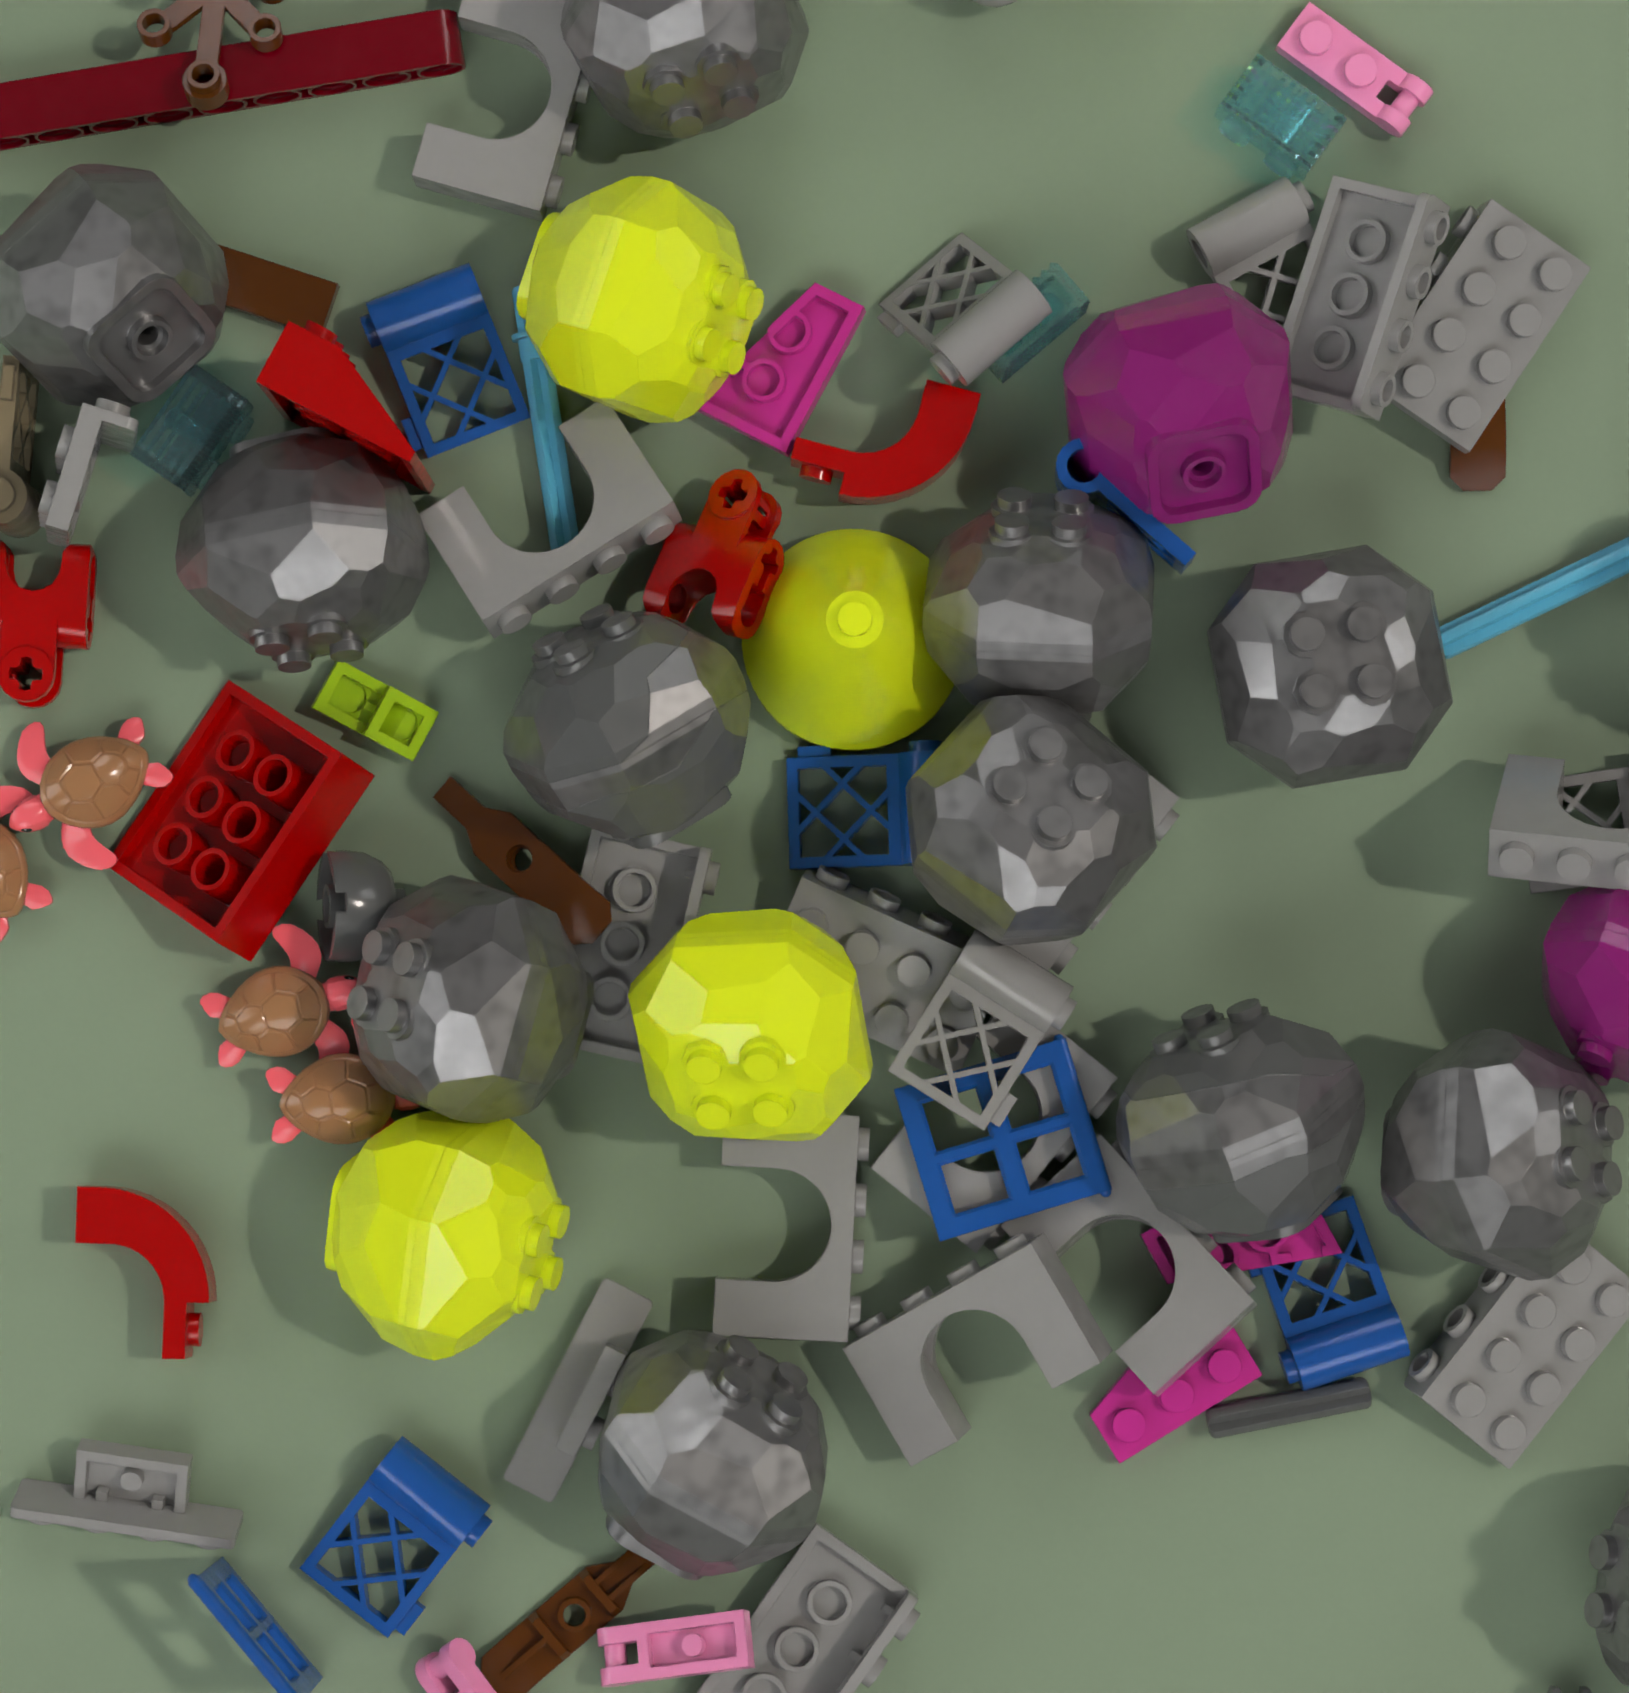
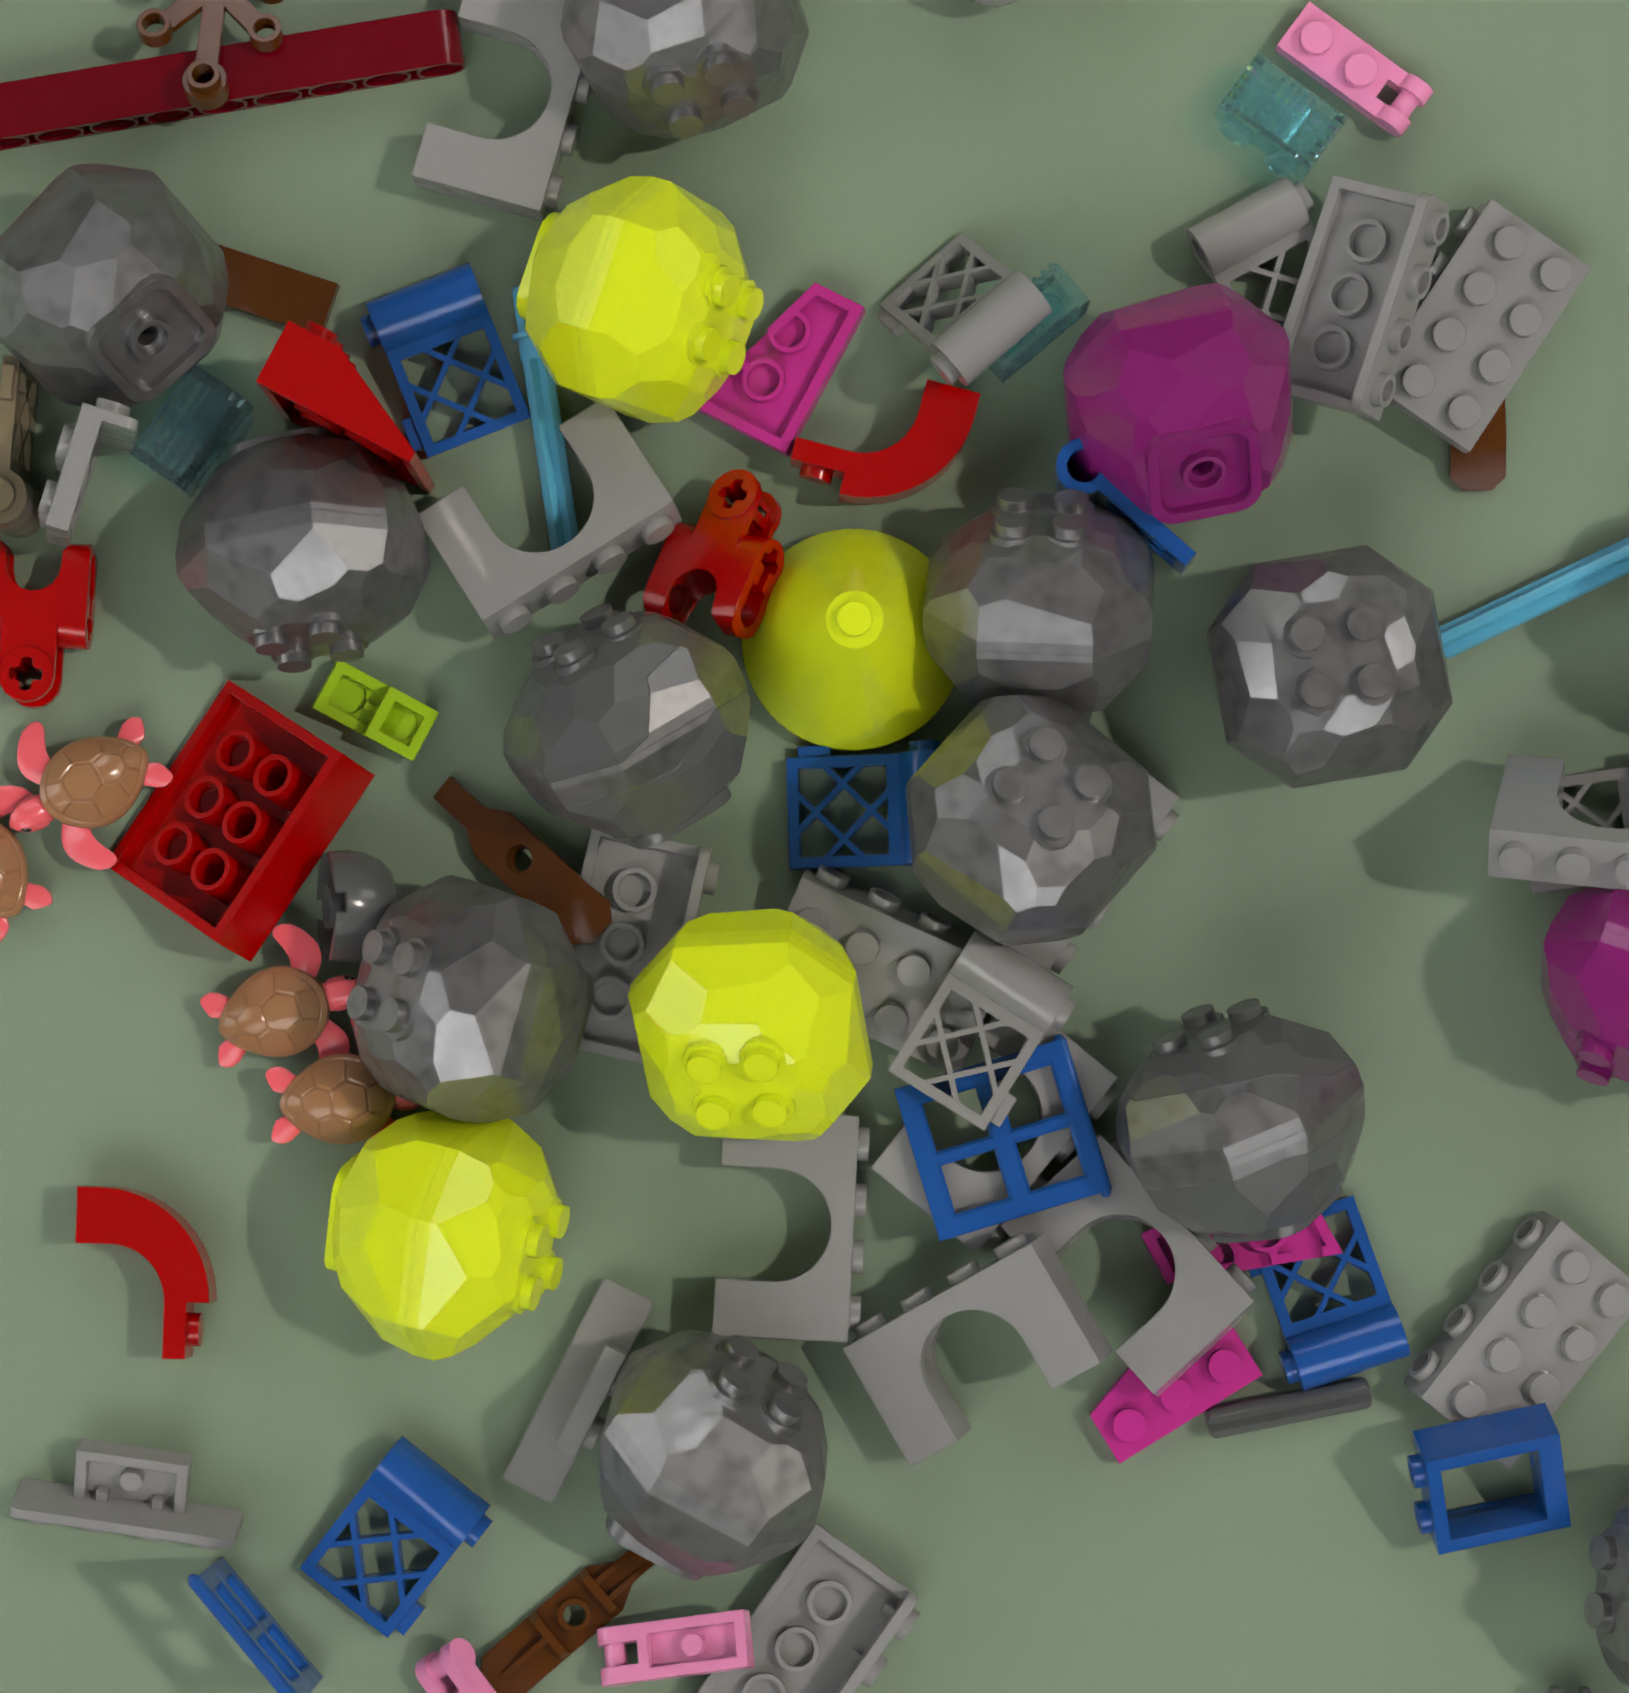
flat silver rock [1380,1028,1624,1281] -> none
none -> blue window [1407,1403,1571,1555]

